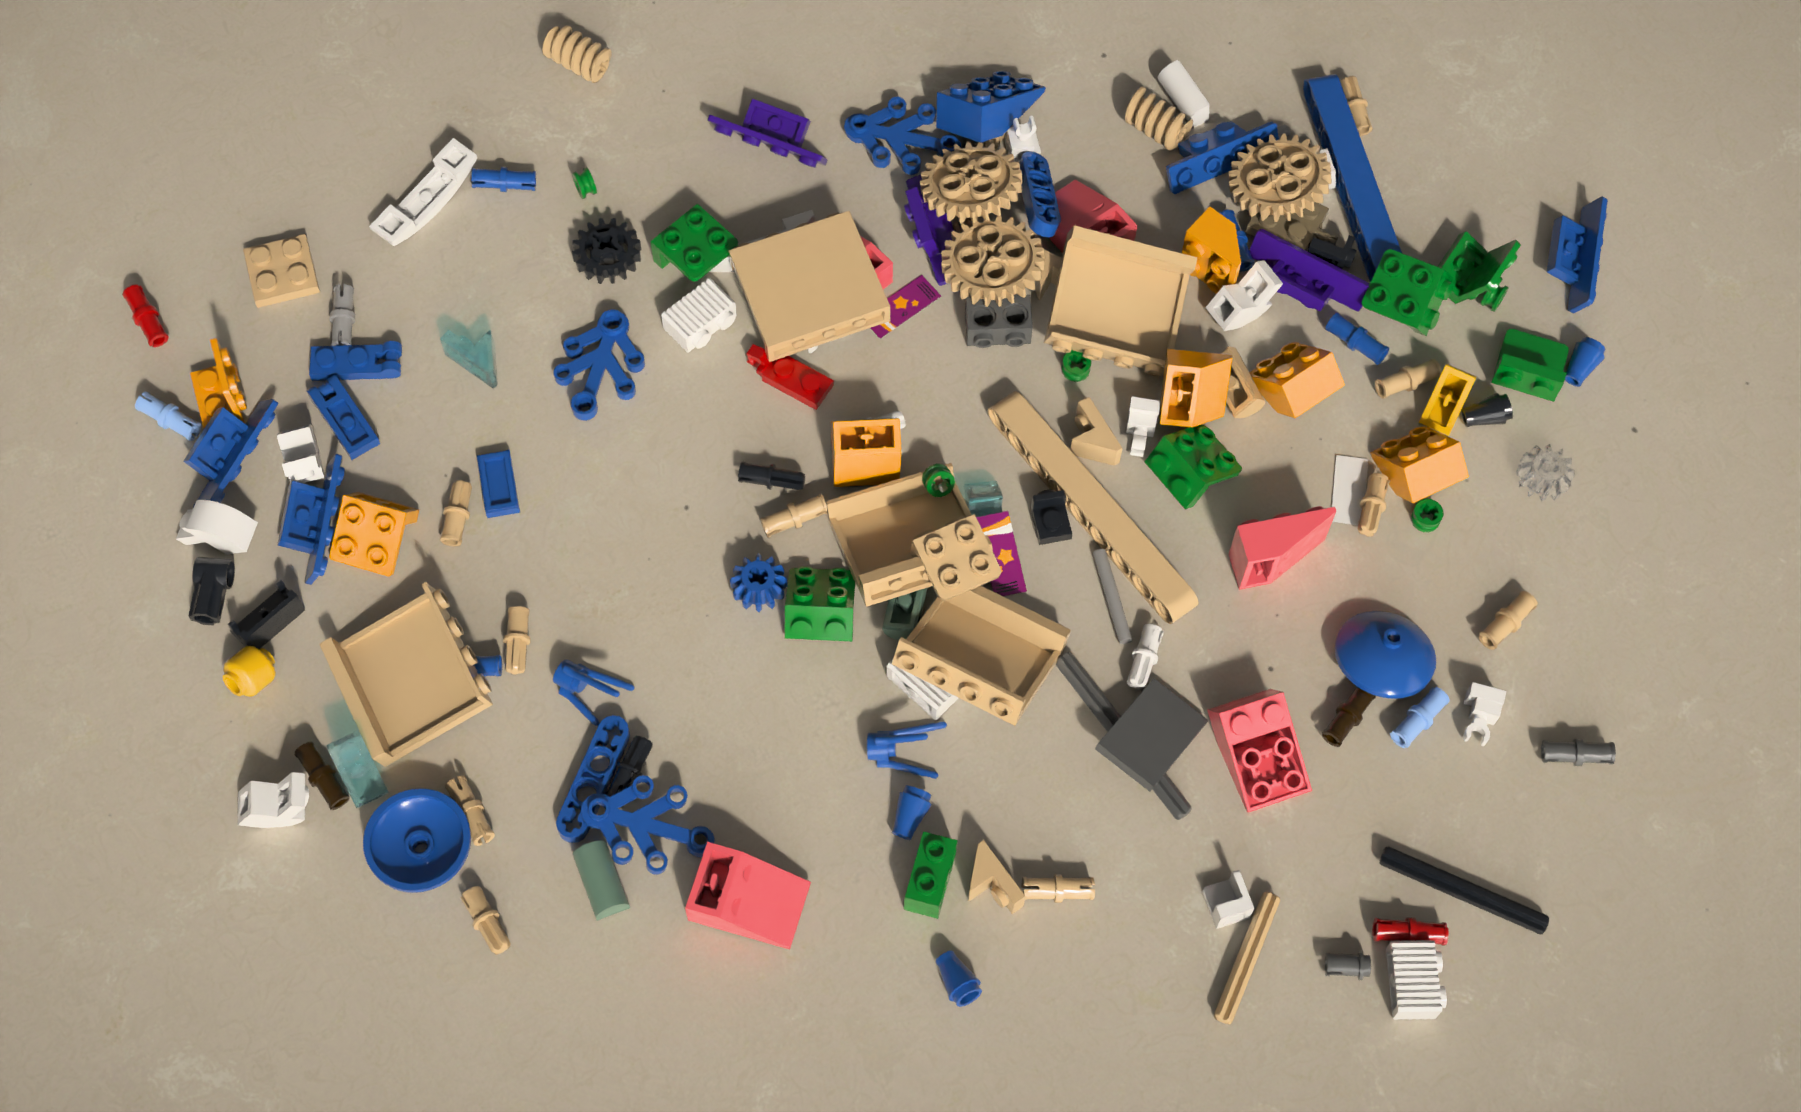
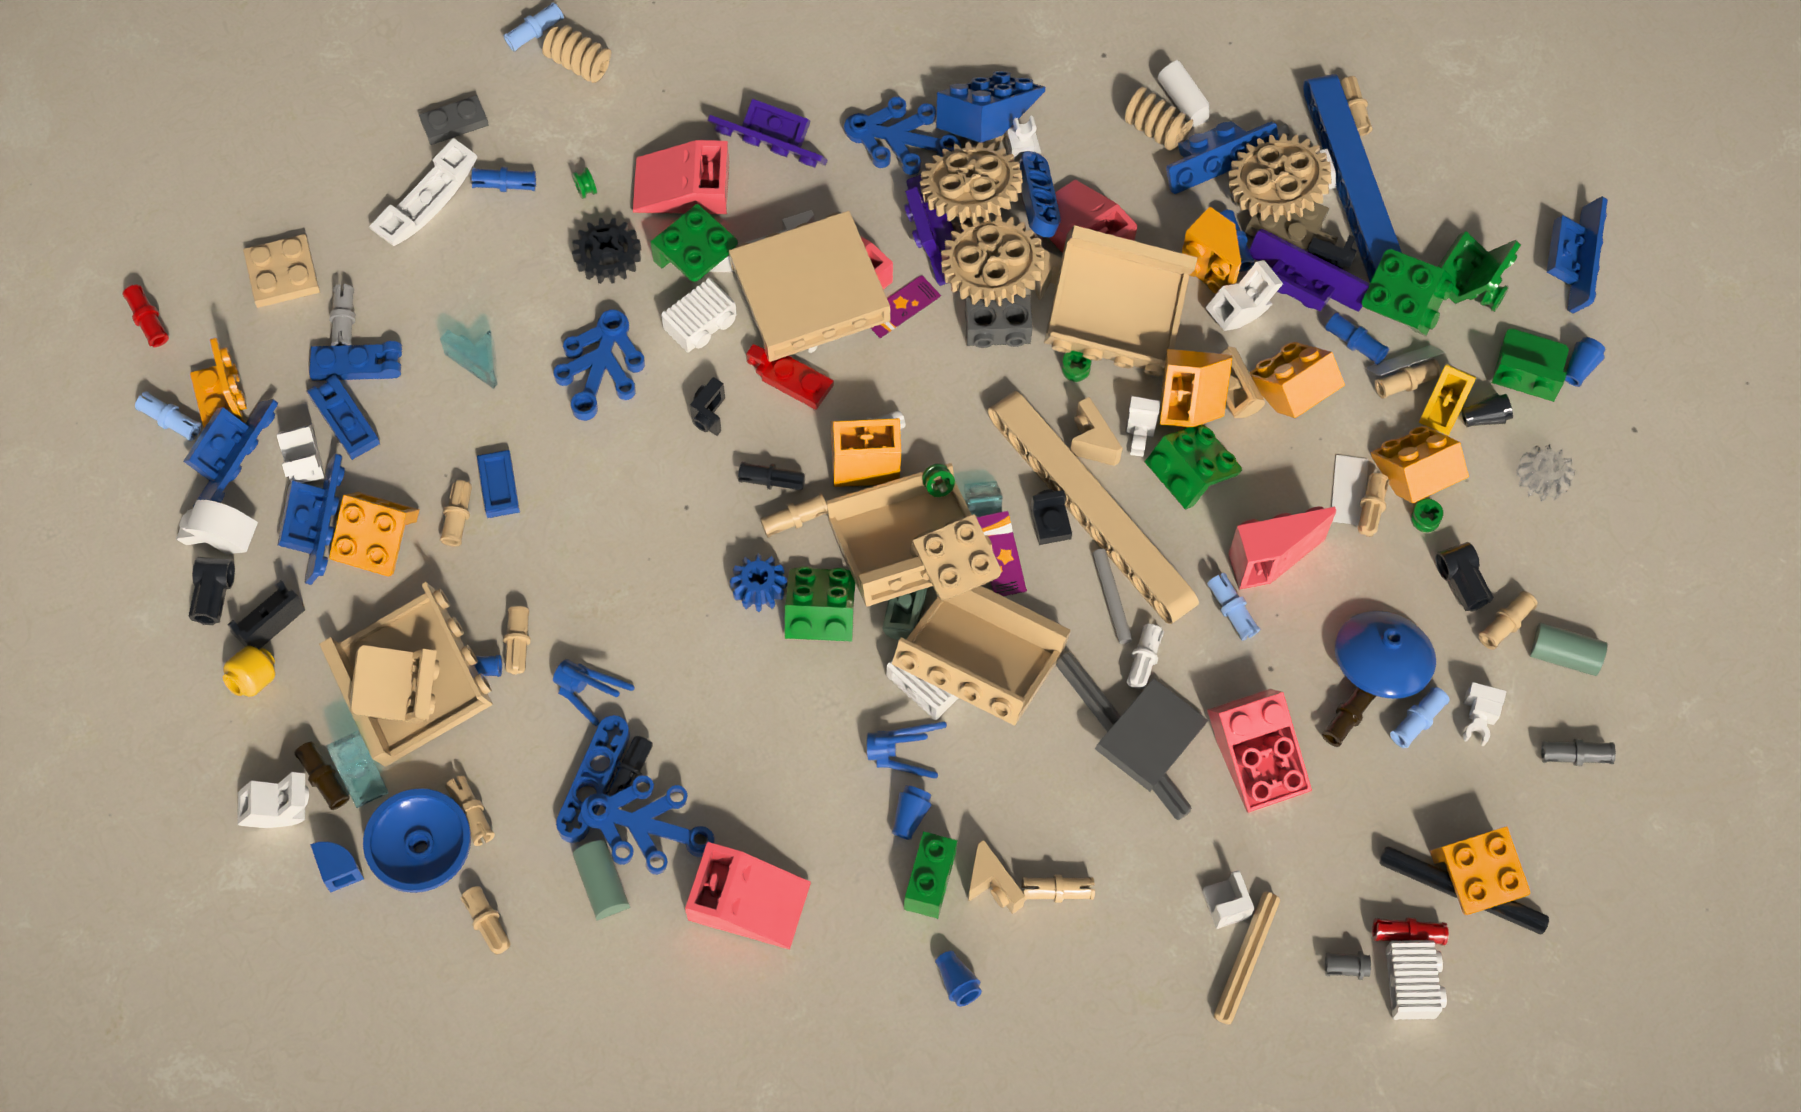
none -> blue brick [310,842,364,893]
none -> tan bracket [349,645,439,723]
none -> dark grey plate [419,95,489,145]
none -> light blue pin [503,2,564,52]
none -> coral slope [633,140,730,214]
none -> black bracket [690,377,725,436]
none -> light blue pin [1207,573,1261,641]
none -> white sticker [1365,345,1446,376]
none -> light orange bracket [1430,826,1530,915]
none -> black piece [1435,542,1494,612]
none -> sand green brick [1530,623,1608,676]

